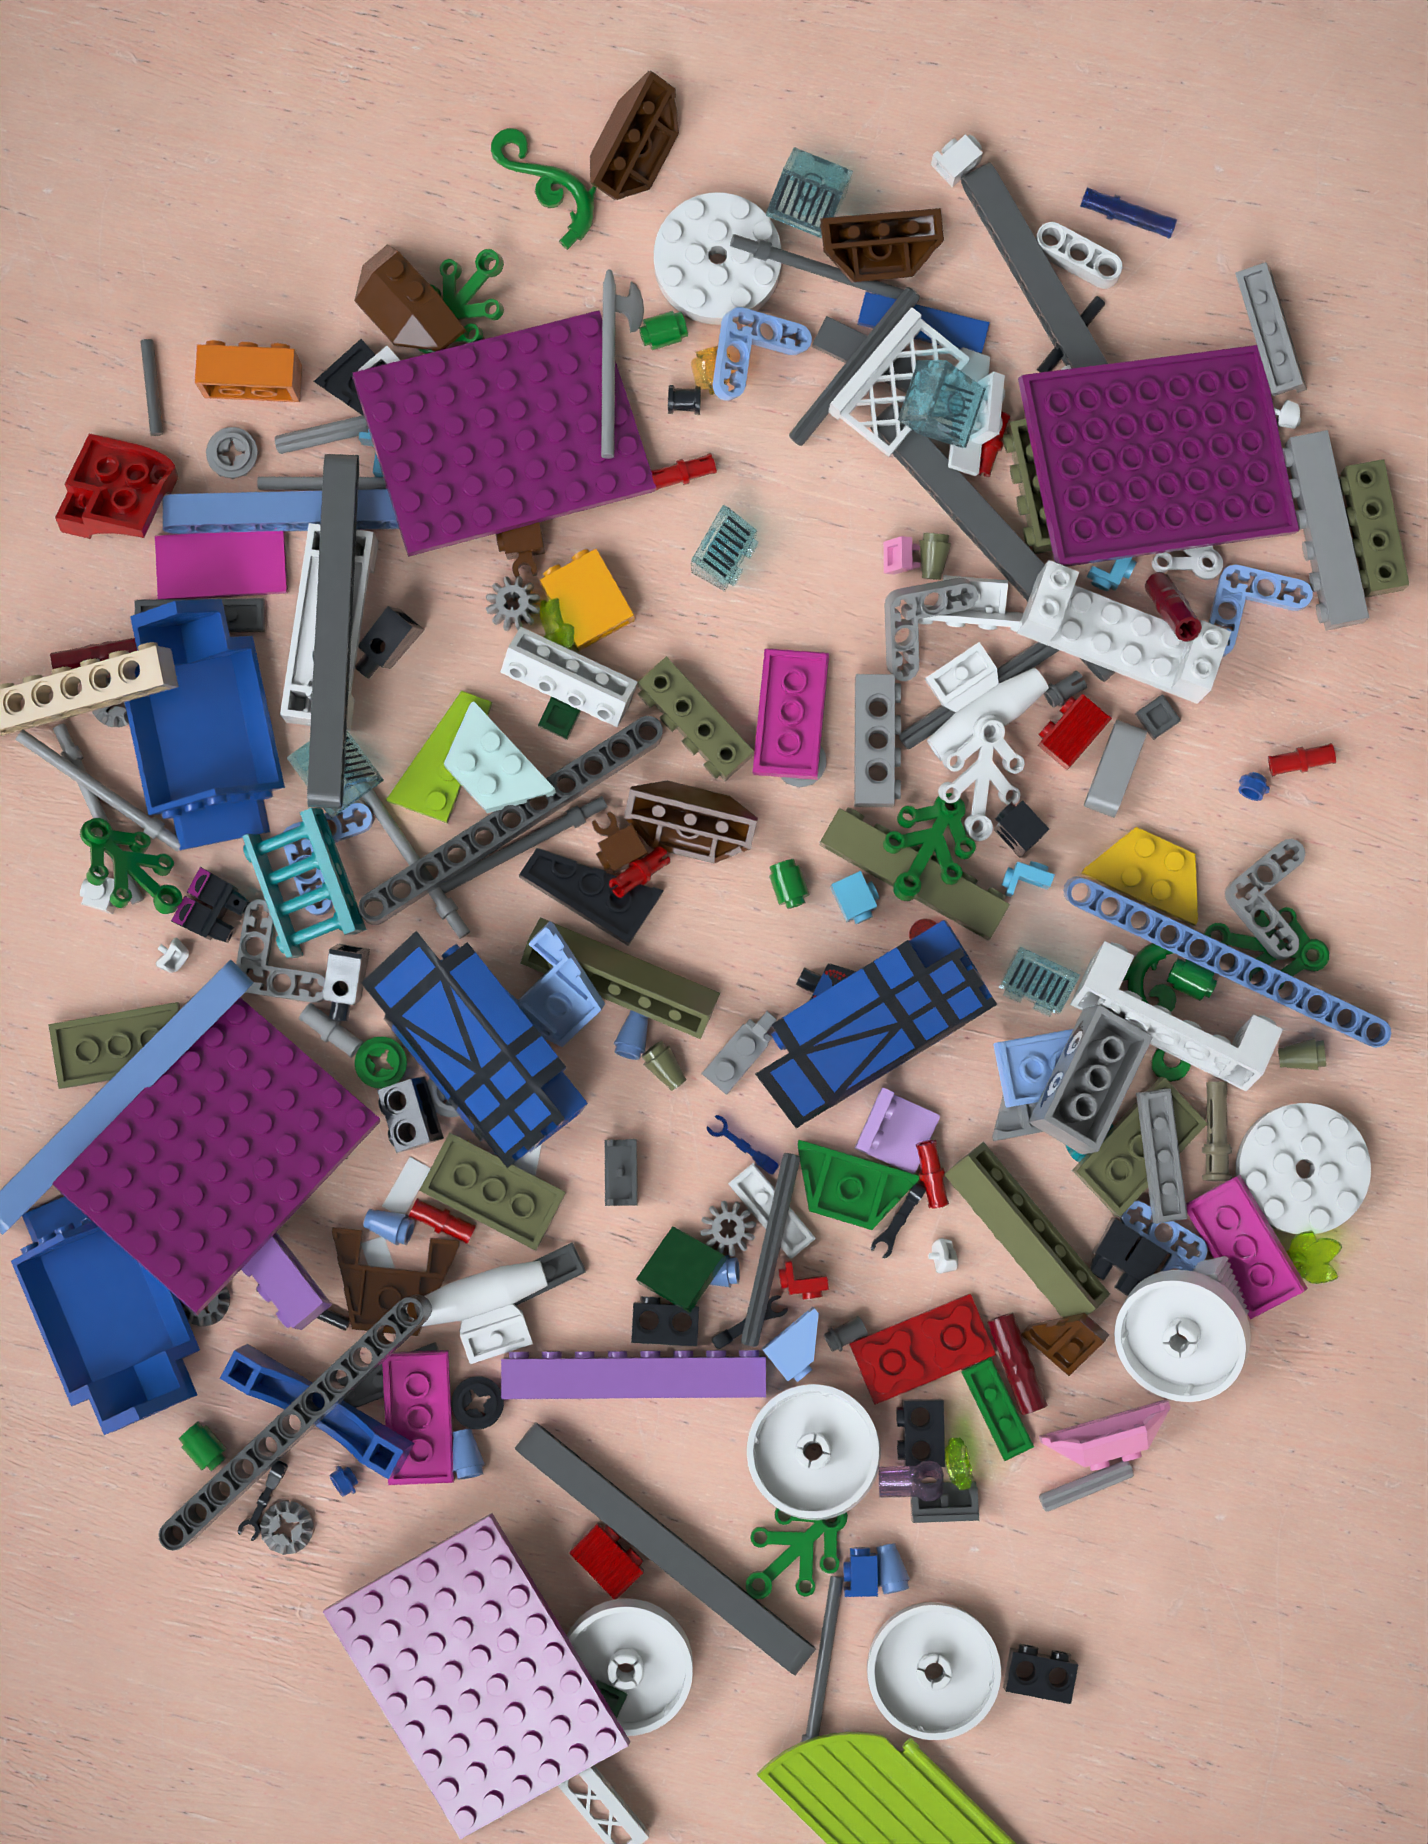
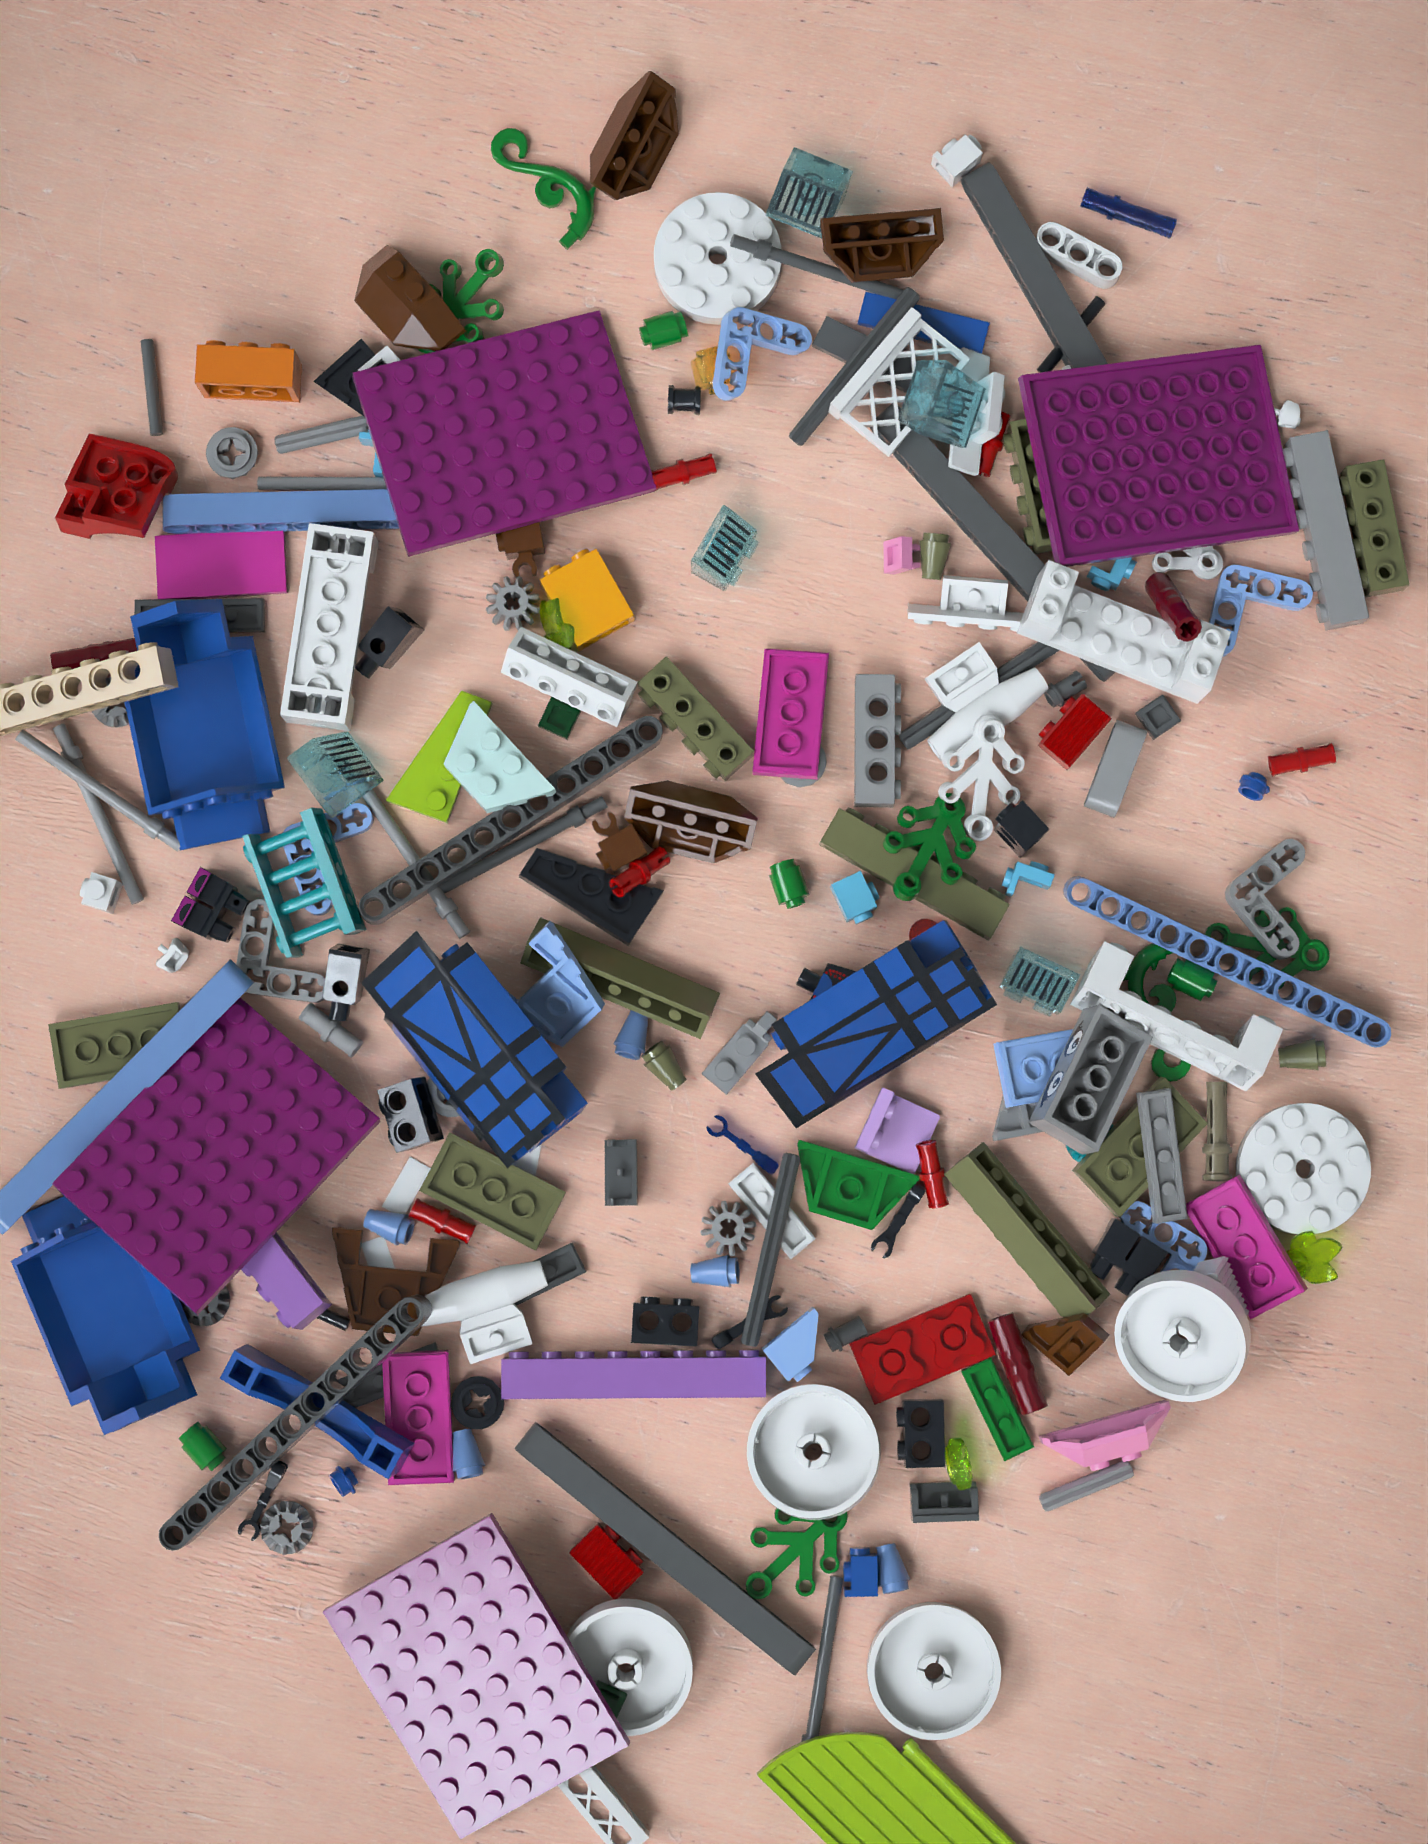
green plant [80,818,182,914] -> none
dark grey beam [307,454,359,808] -> none
green gear [355,1037,407,1089] -> none
light grey piece [601,269,644,459] -> none
dark green tile [636,1226,727,1313] -> none
red bracket [779,1260,829,1300] -> none
clear purple piece [879,1461,944,1501] -> none
light grey beam [884,578,978,681] -> none
white piece [928,1238,958,1274] -> none
black brick [1003,1644,1078,1704] -> none
yellow wing [1081,827,1198,926] -> none
light grey fence [1235,262,1307,396] -> none

